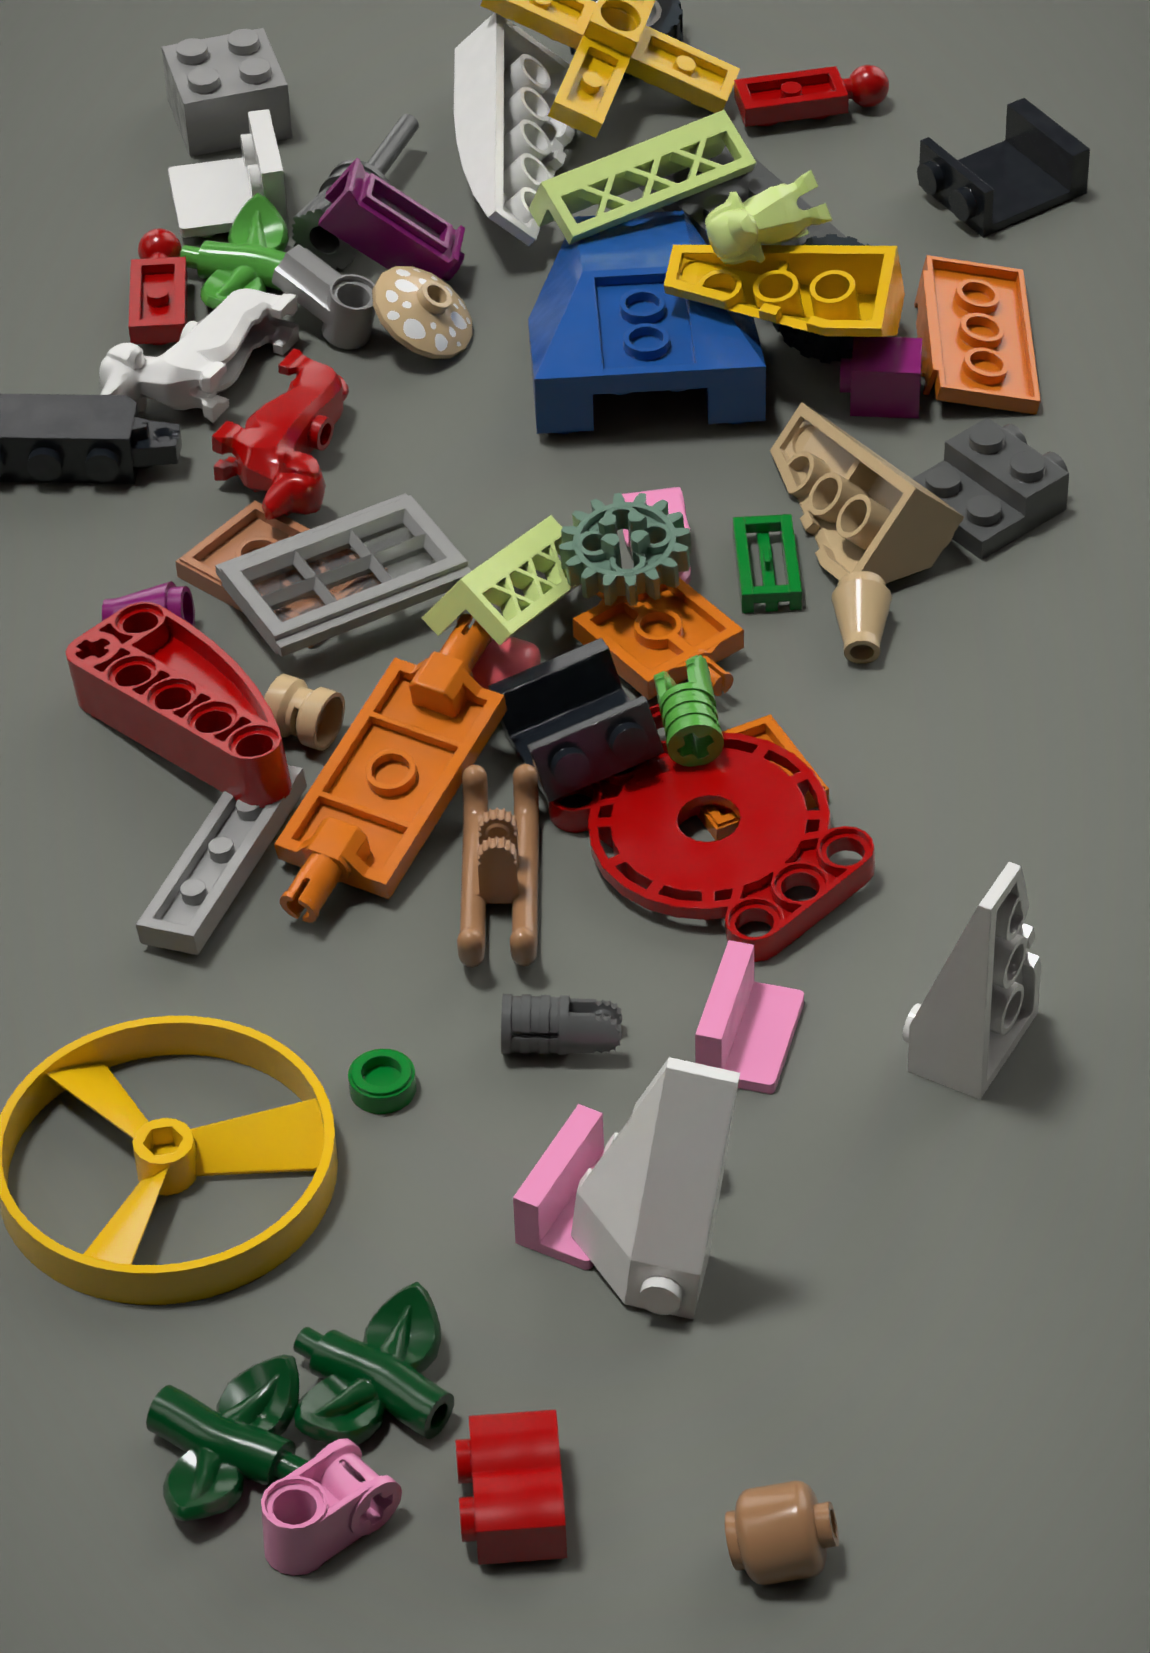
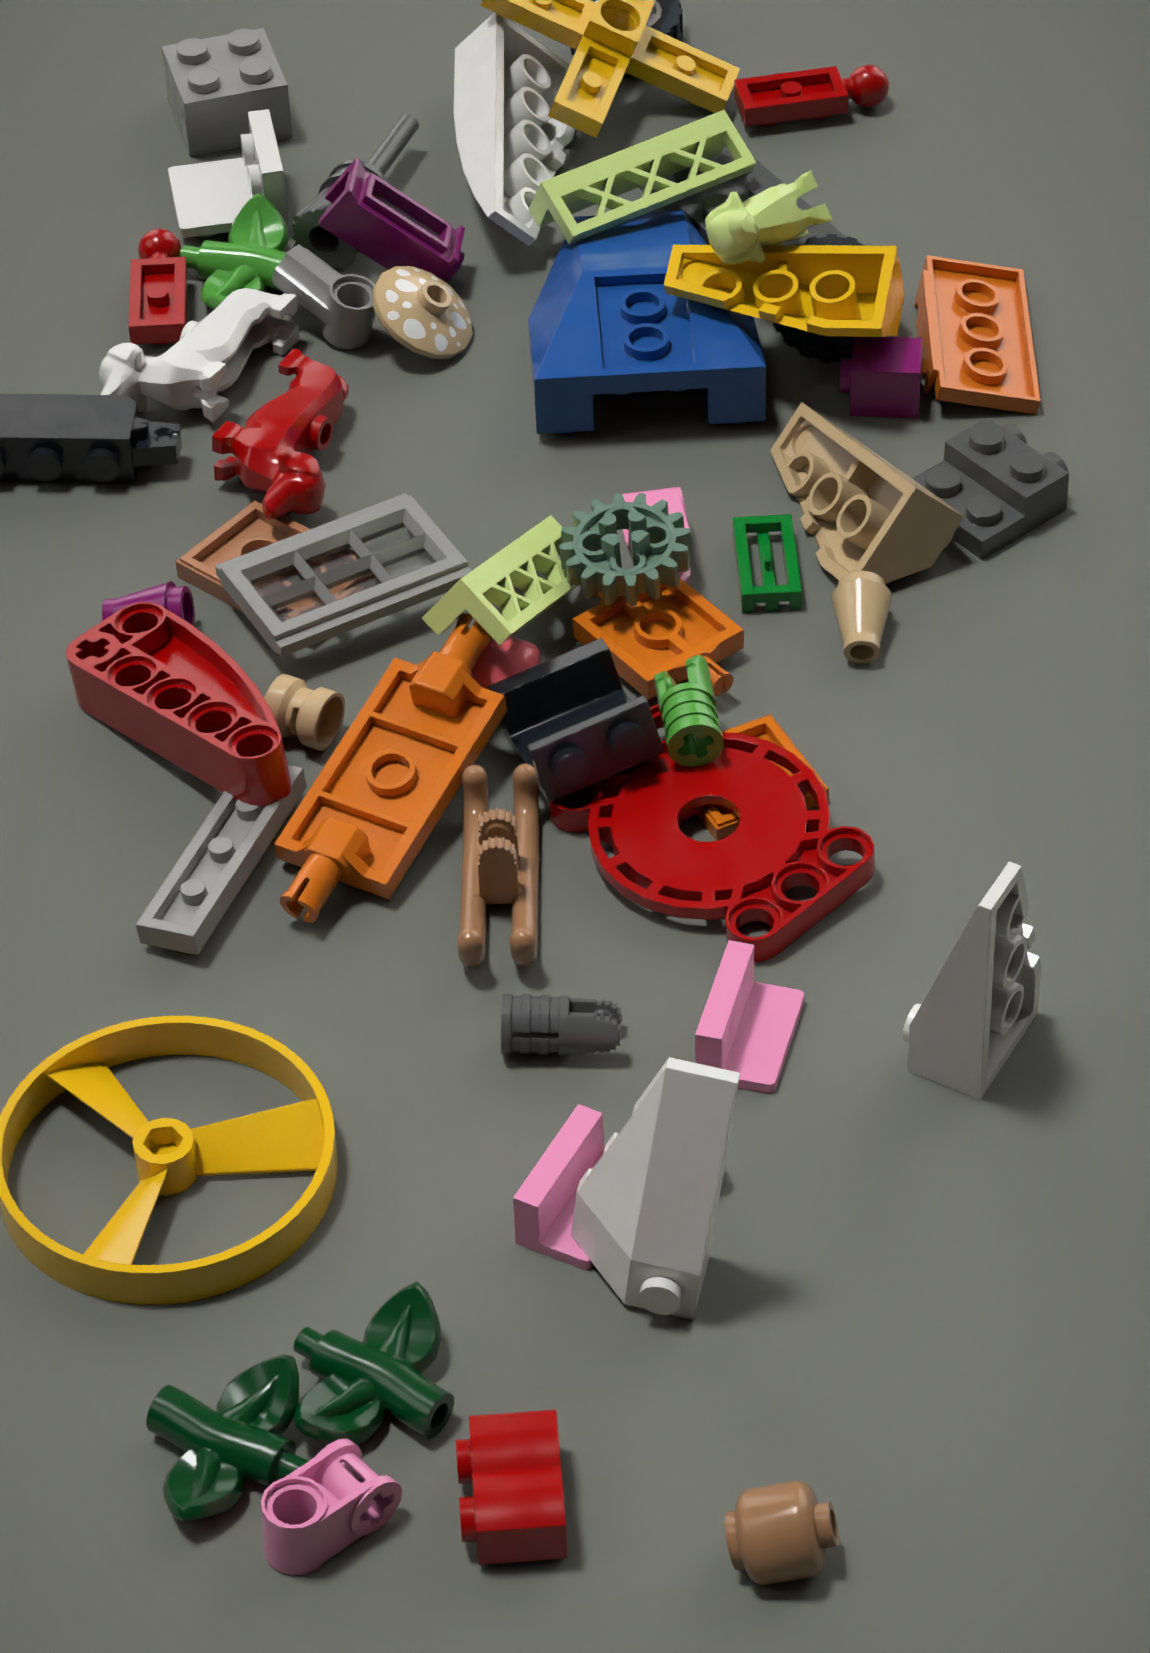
green tile [348,1049,416,1114] -> none
black panel [917,98,1090,237] -> none

